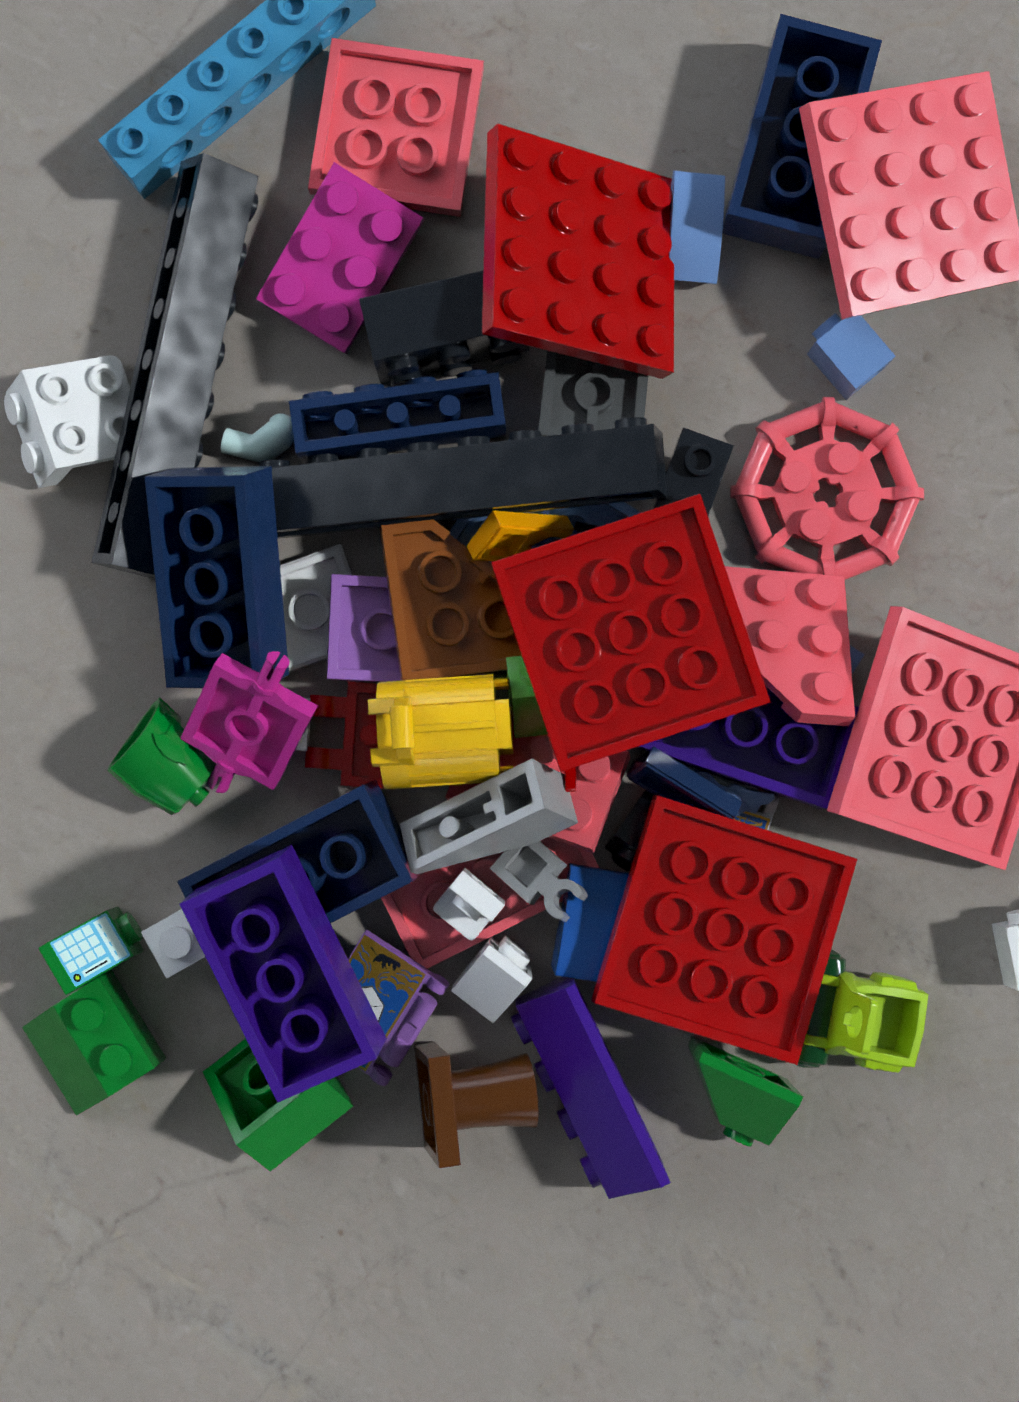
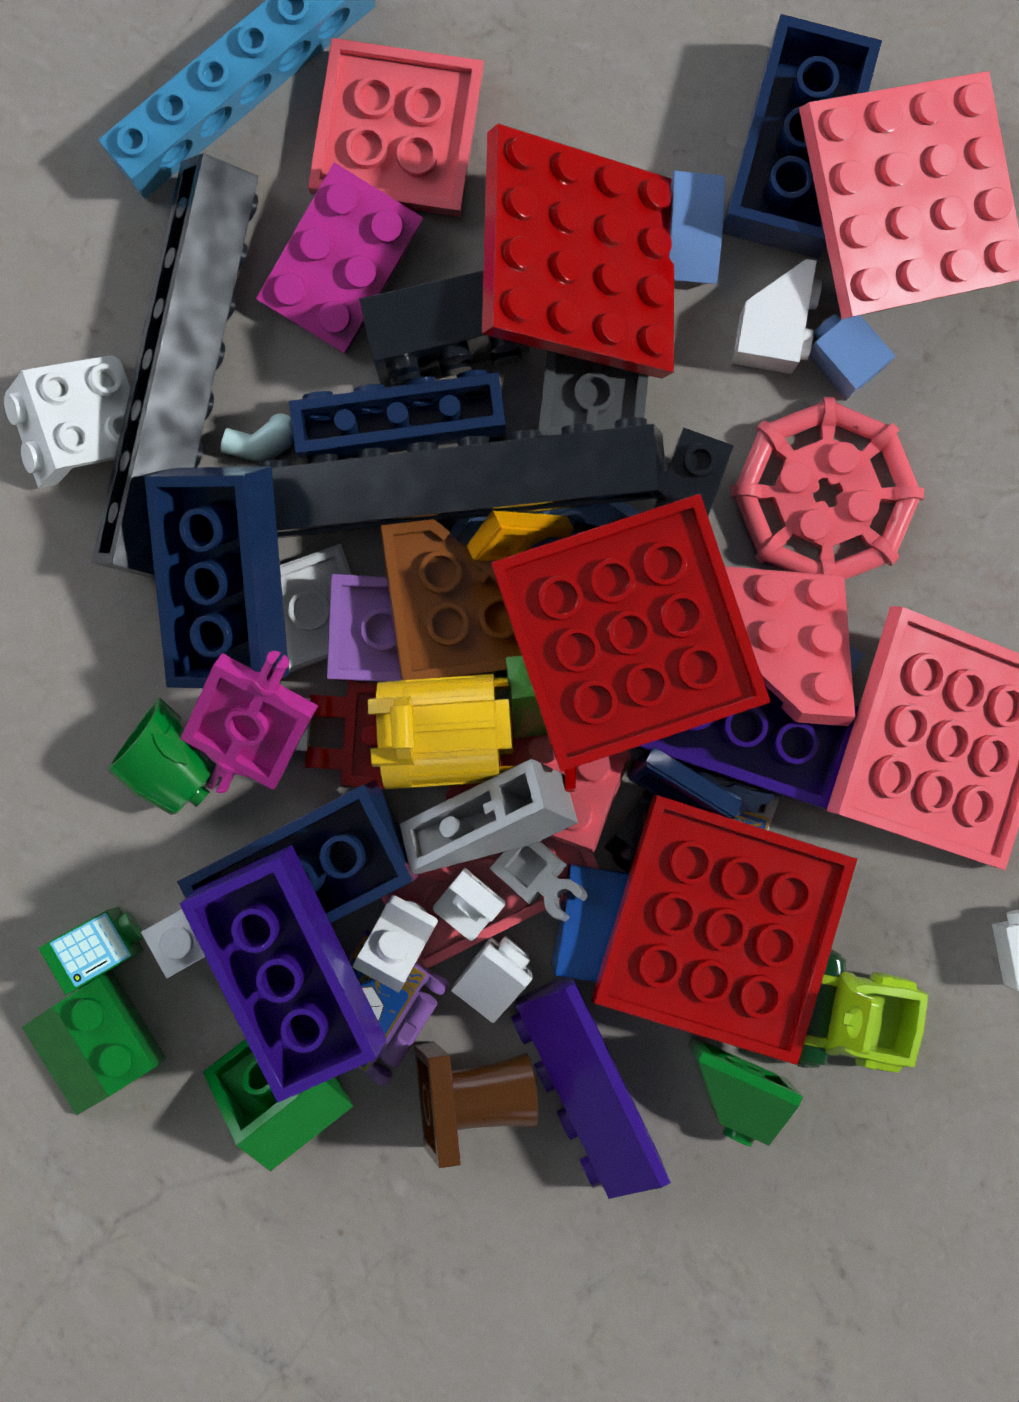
none -> white bracket [352,895,438,993]
none -> white slope [731,259,822,374]

